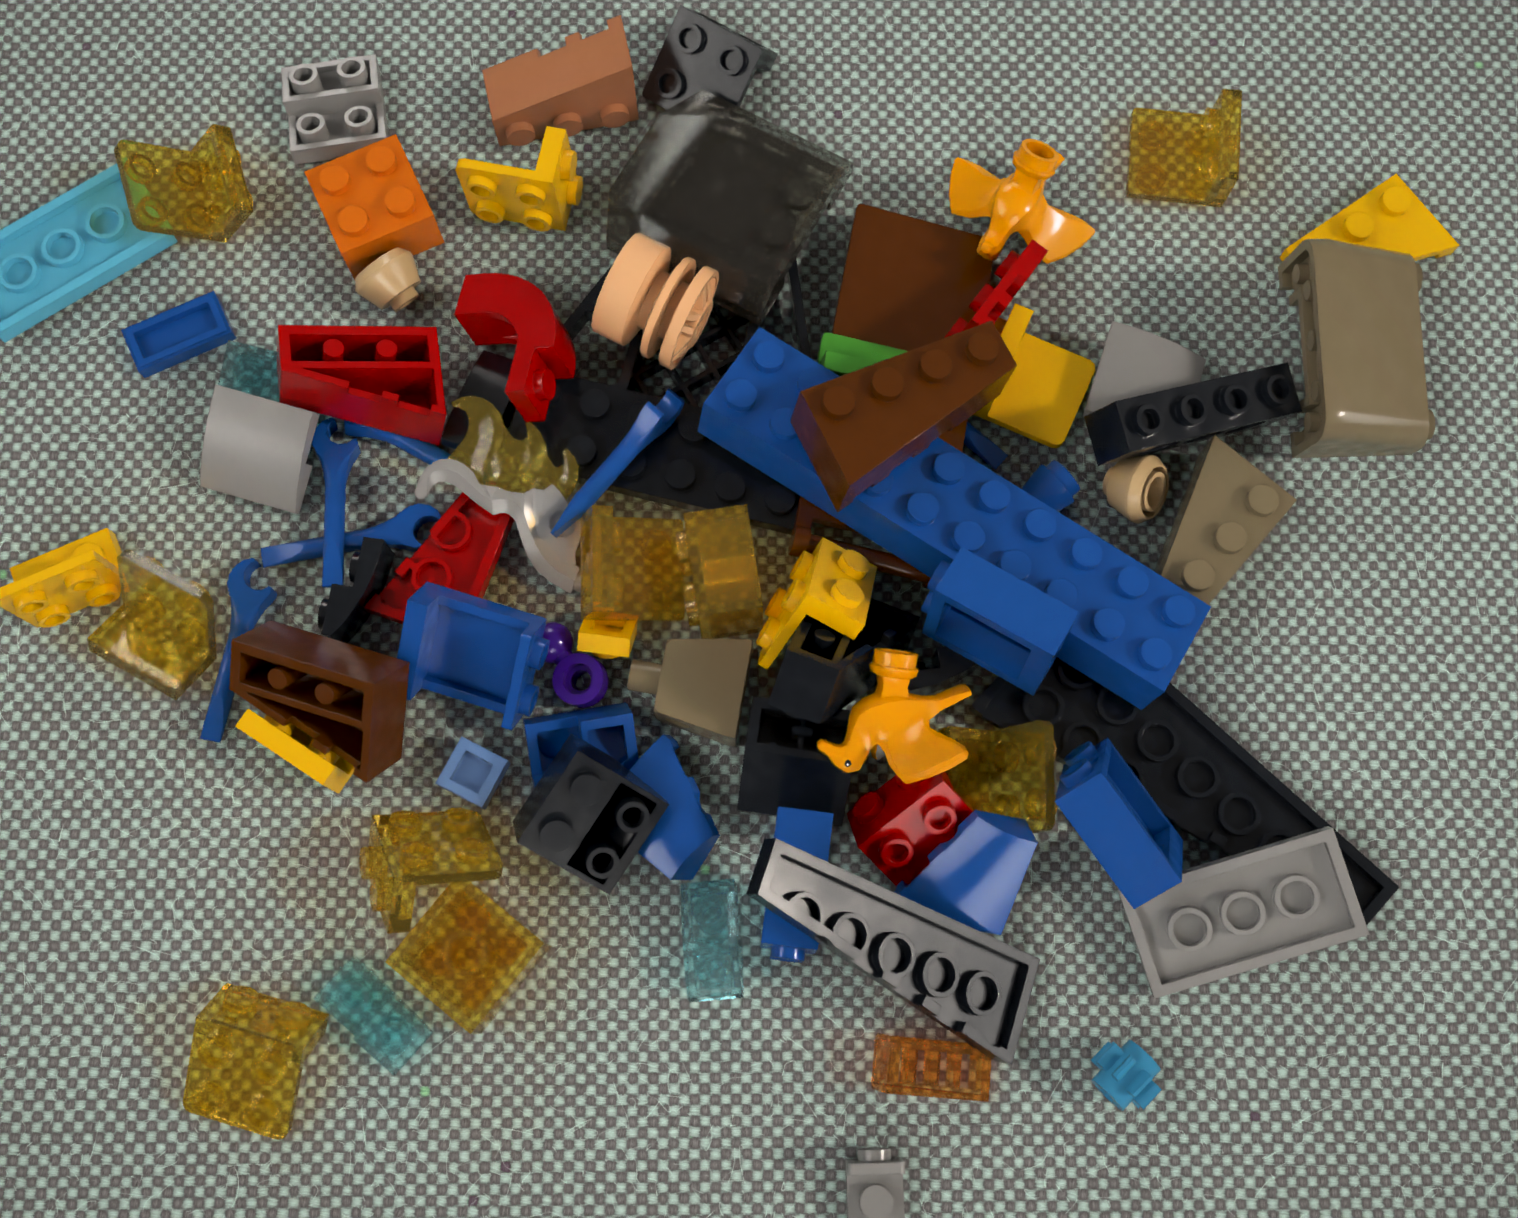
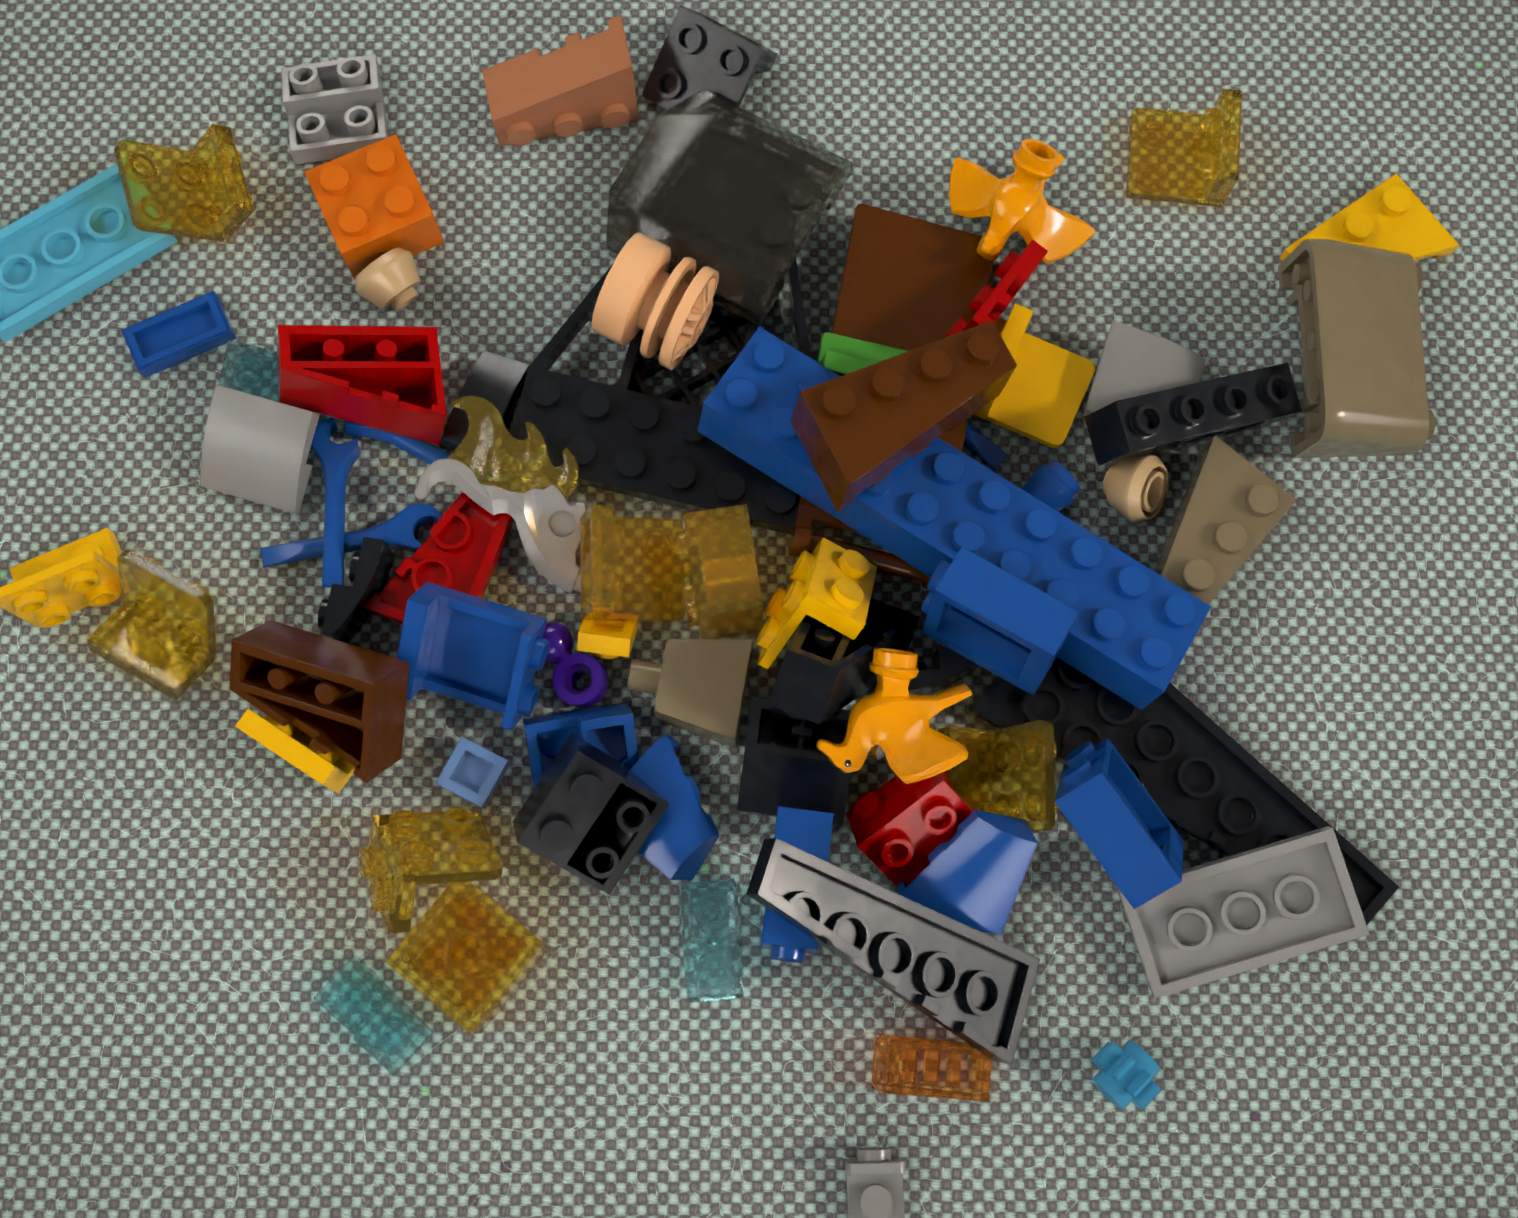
clear yellow bracket [183,983,329,1140] -> none
blue piece [200,558,277,743] -> none
red arch [454,273,576,422] -> none
yellow bracket [455,126,583,232] -> none
blue piece [550,389,685,538] -> none

